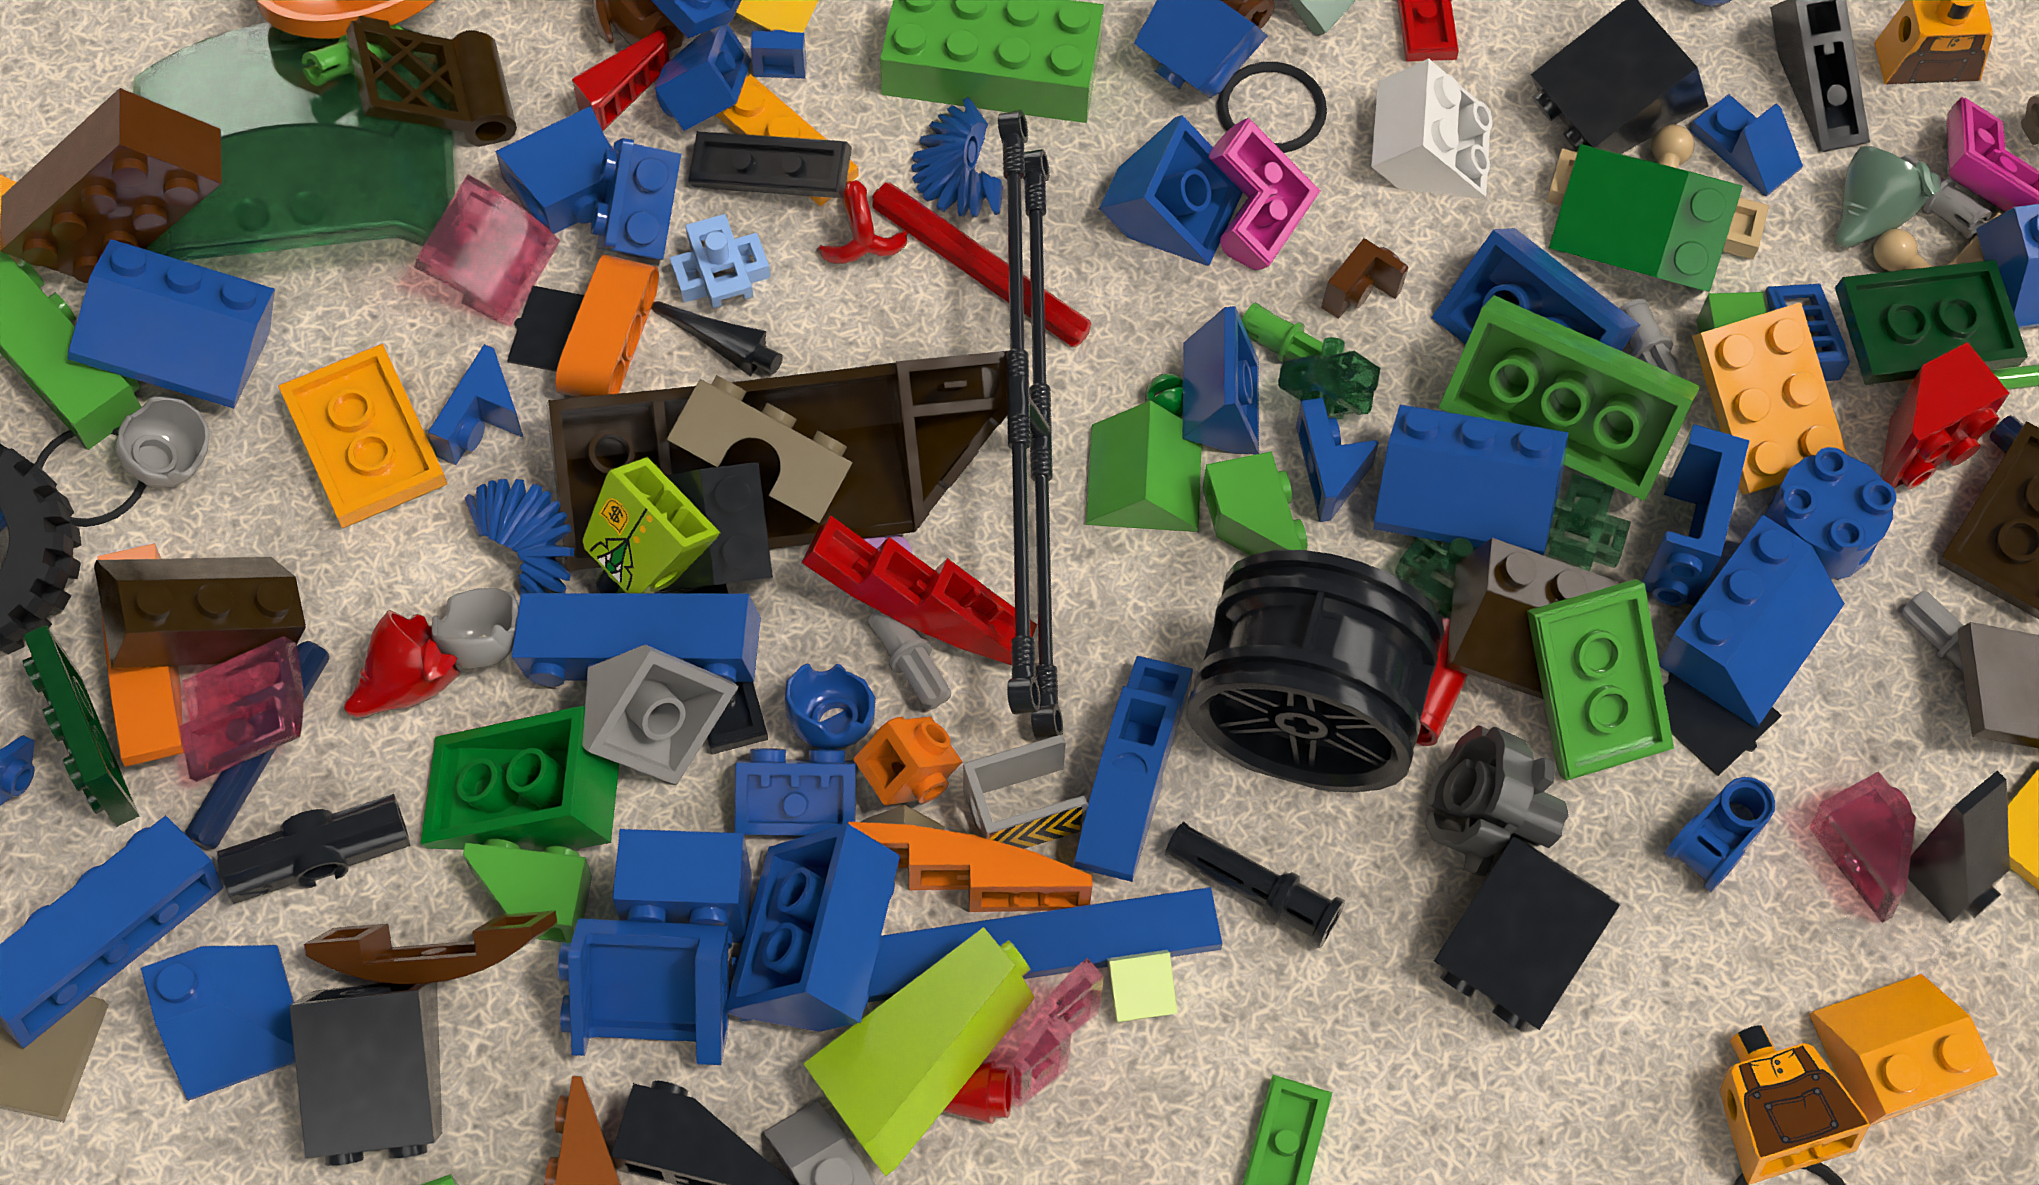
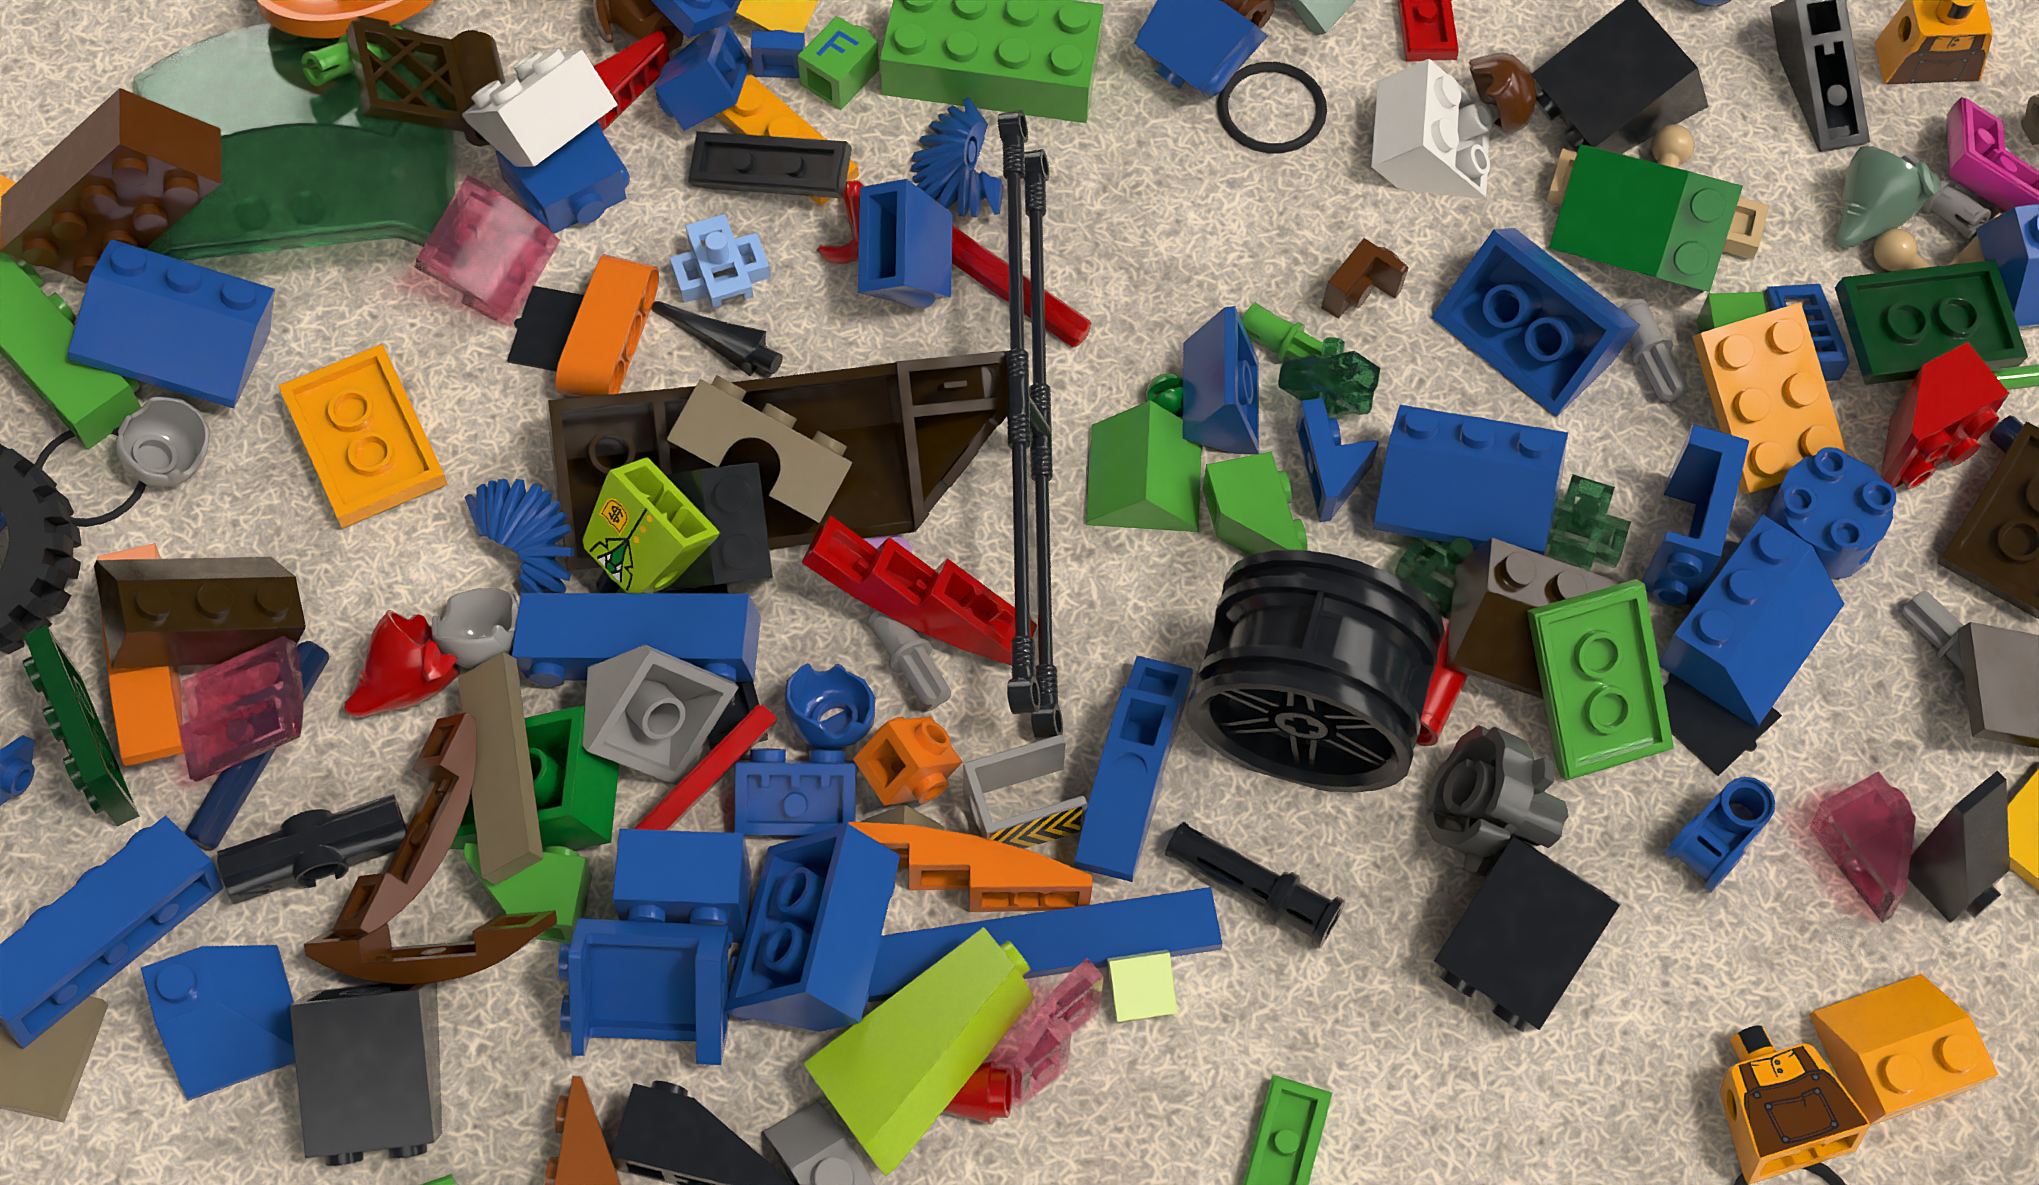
blue slope [428,344,523,465] -> none
blue bracket [591,138,681,261] -> none
blue slope [1099,115,1243,266] -> none
dark pink brick [1209,118,1320,270] -> none
bright green brick [1438,295,1700,501] -> none
blue slope [1689,94,1803,197] -> none
none -> reddish brown slope [332,713,477,936]
none -> dark tan tile [458,651,543,885]
none -> white slope [462,48,618,167]
none -> red tile [634,704,778,831]
none -> bright green brick [798,15,879,110]
none -> blue torso [858,179,953,309]
none -> reddish brown hair [1469,52,1536,133]

